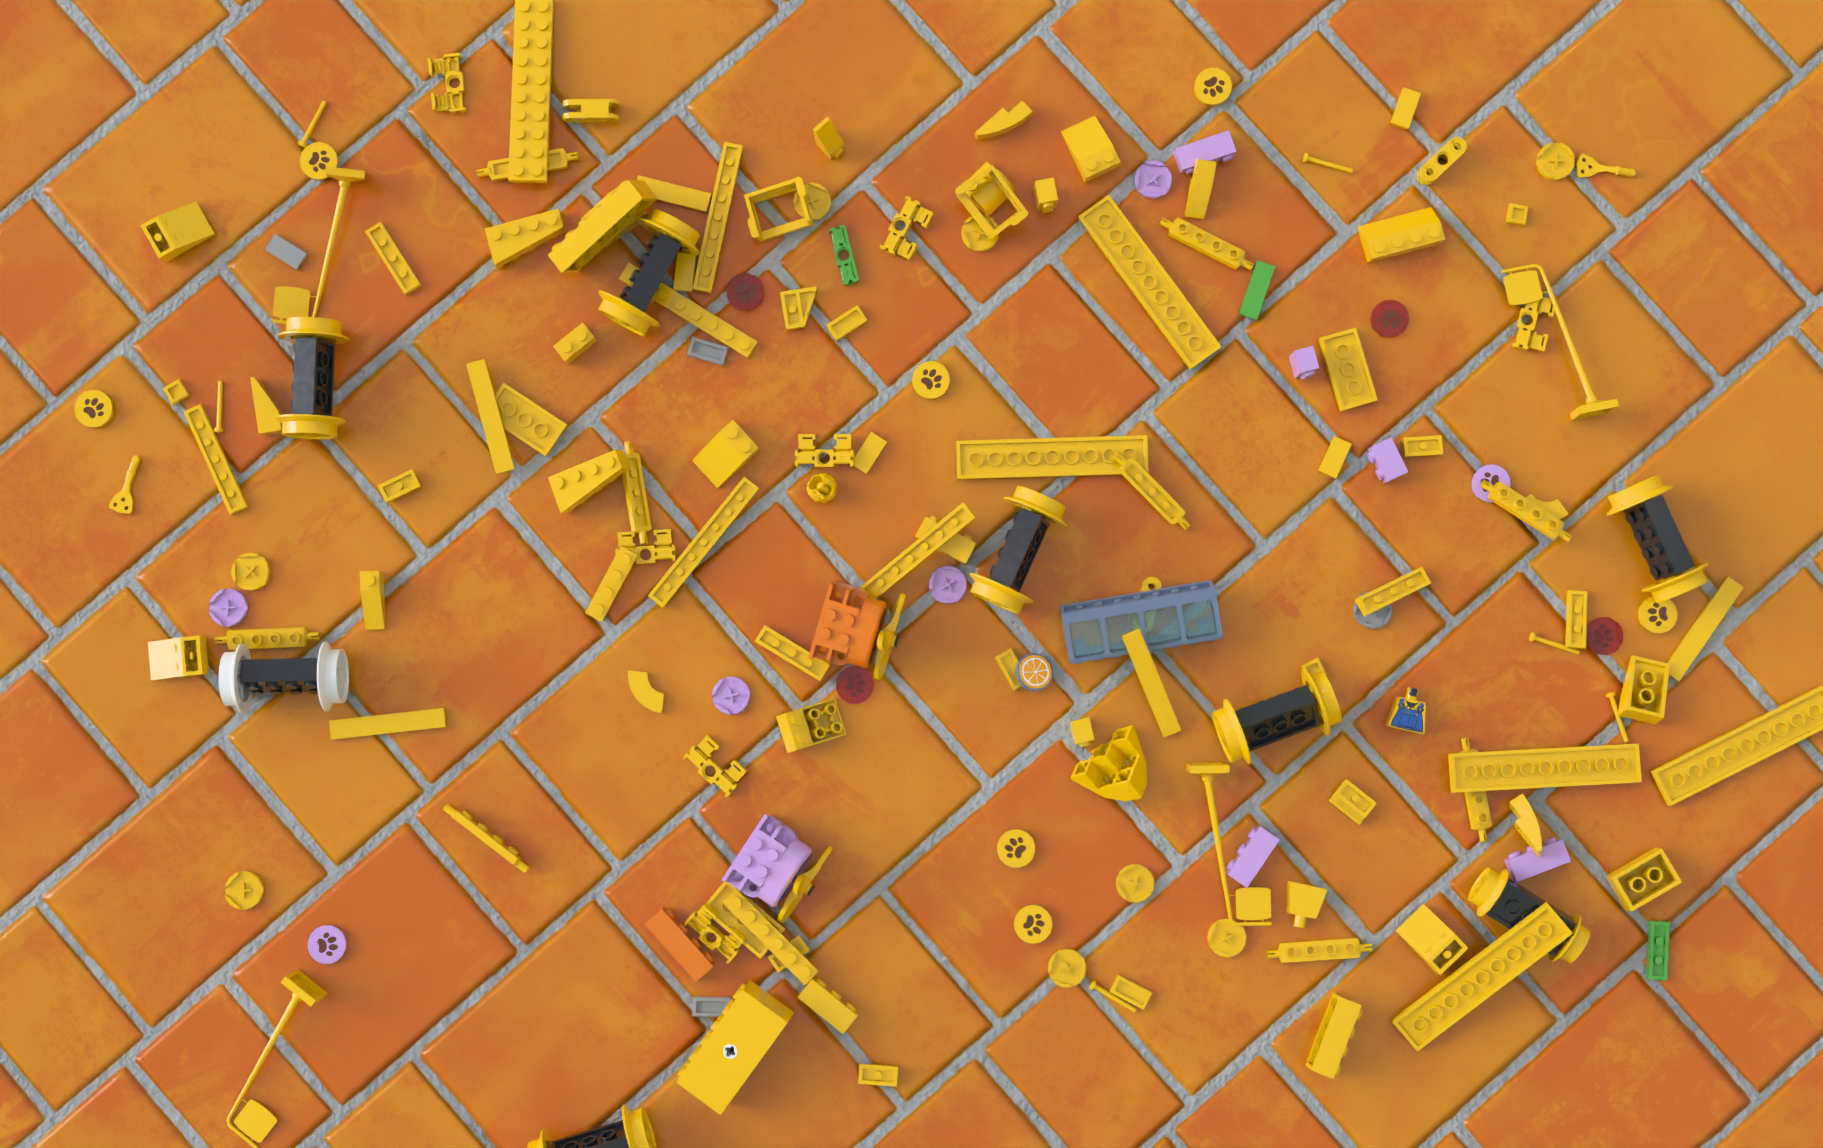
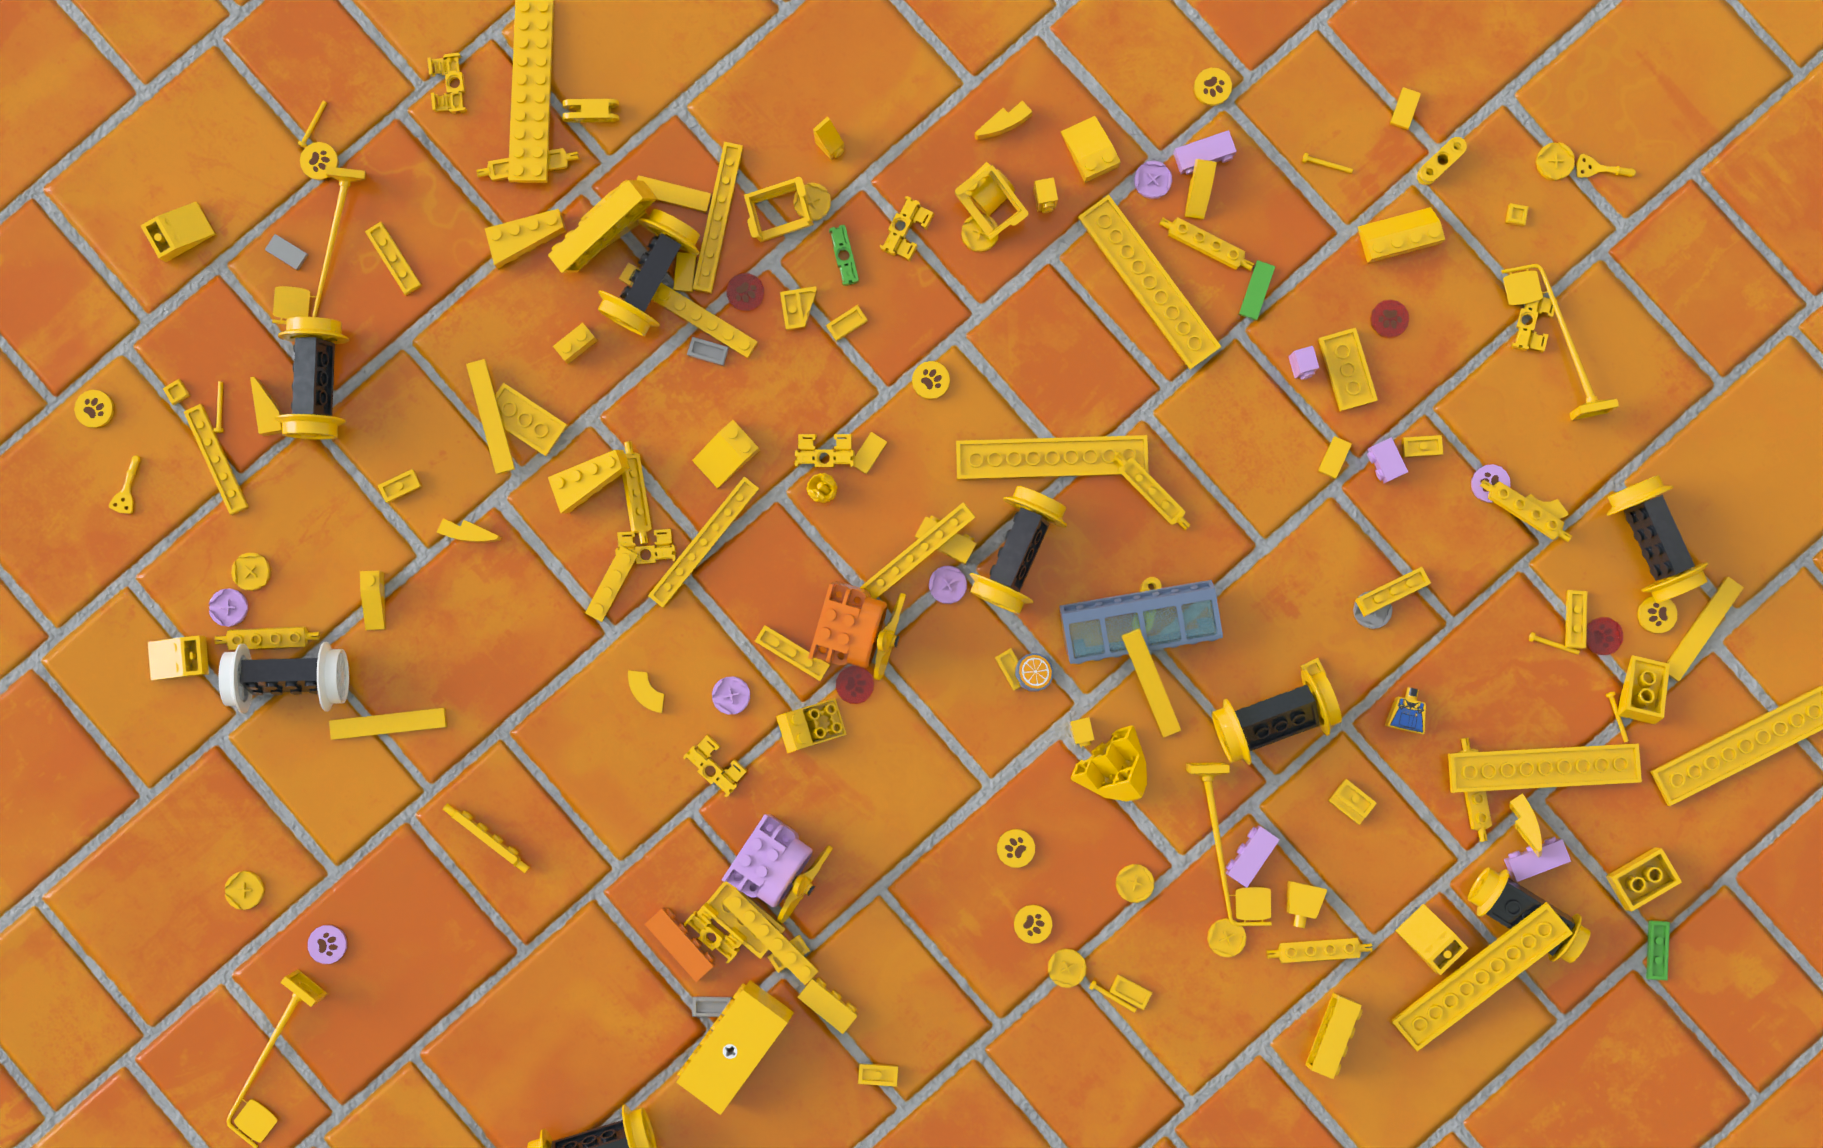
none -> yellow slope [437,518,502,543]

